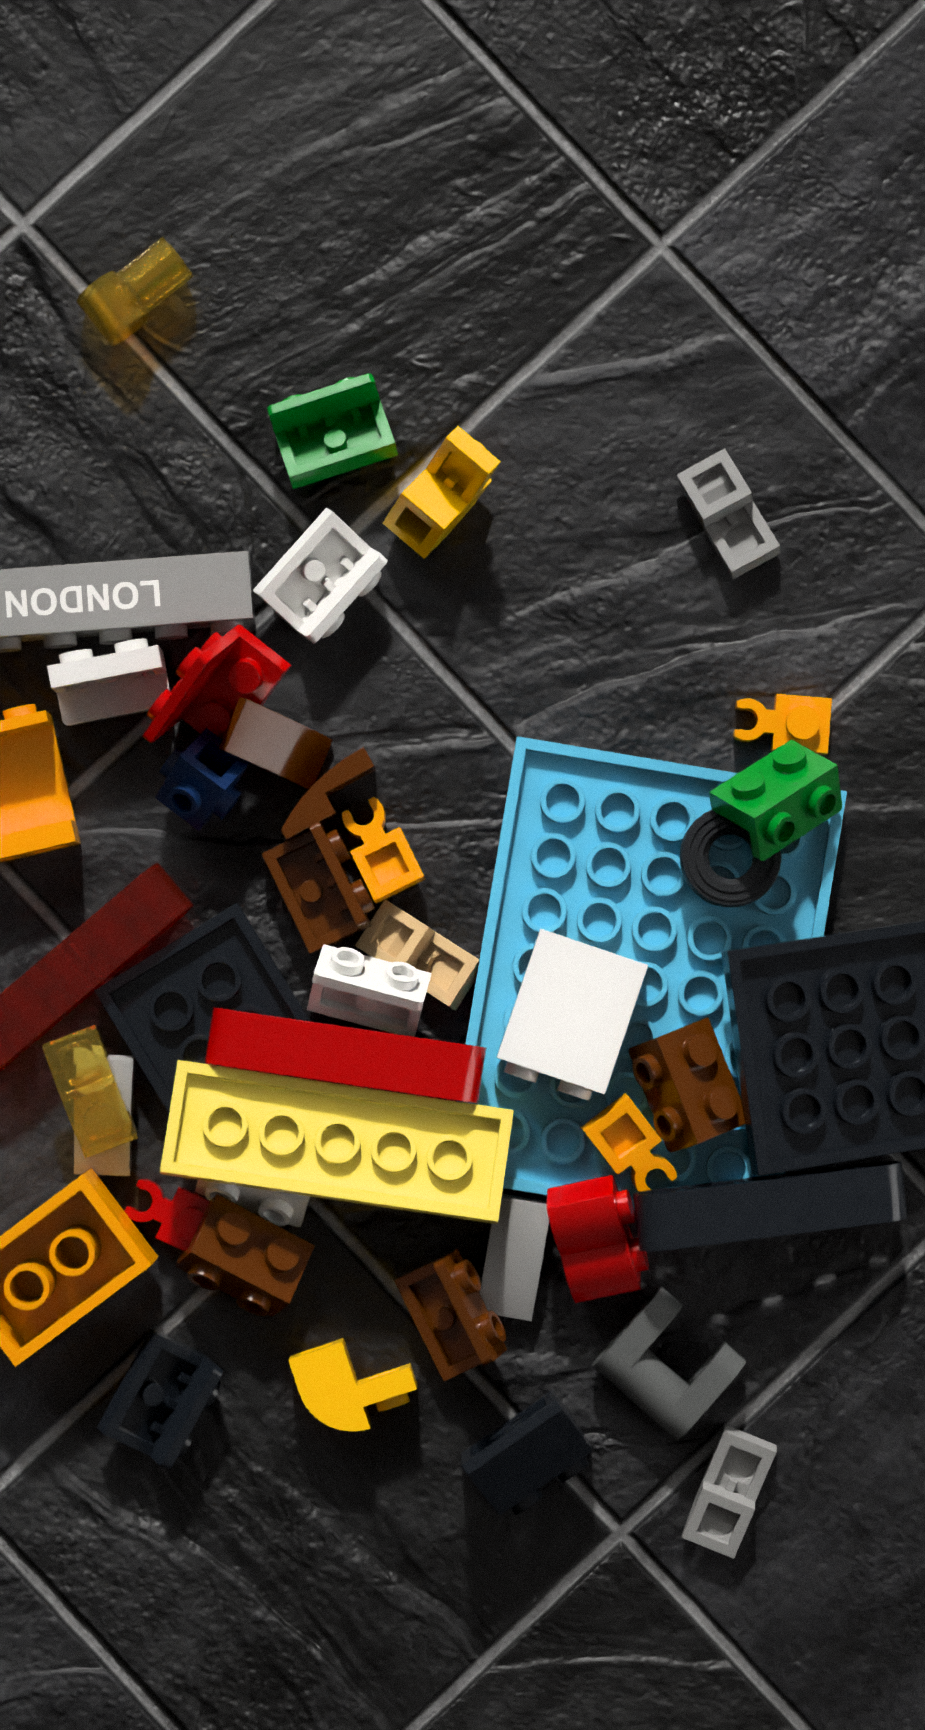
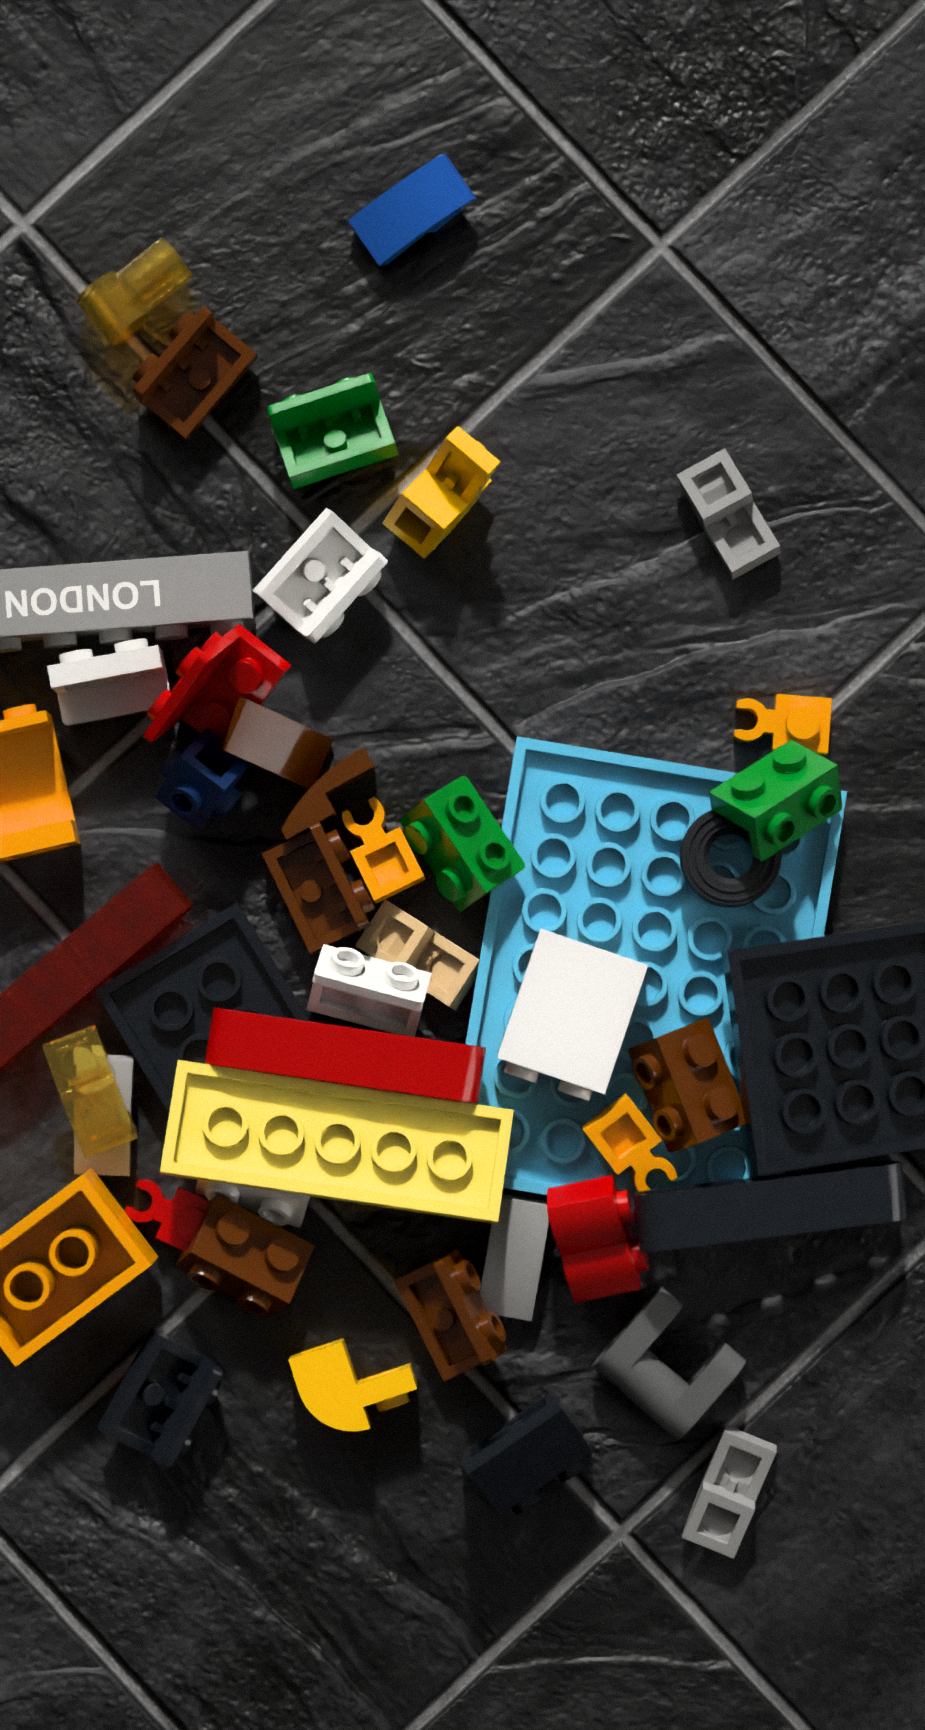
none -> reddish brown bracket [132,306,258,442]
none -> blue slope [348,154,477,266]
none -> green bracket [398,776,525,913]

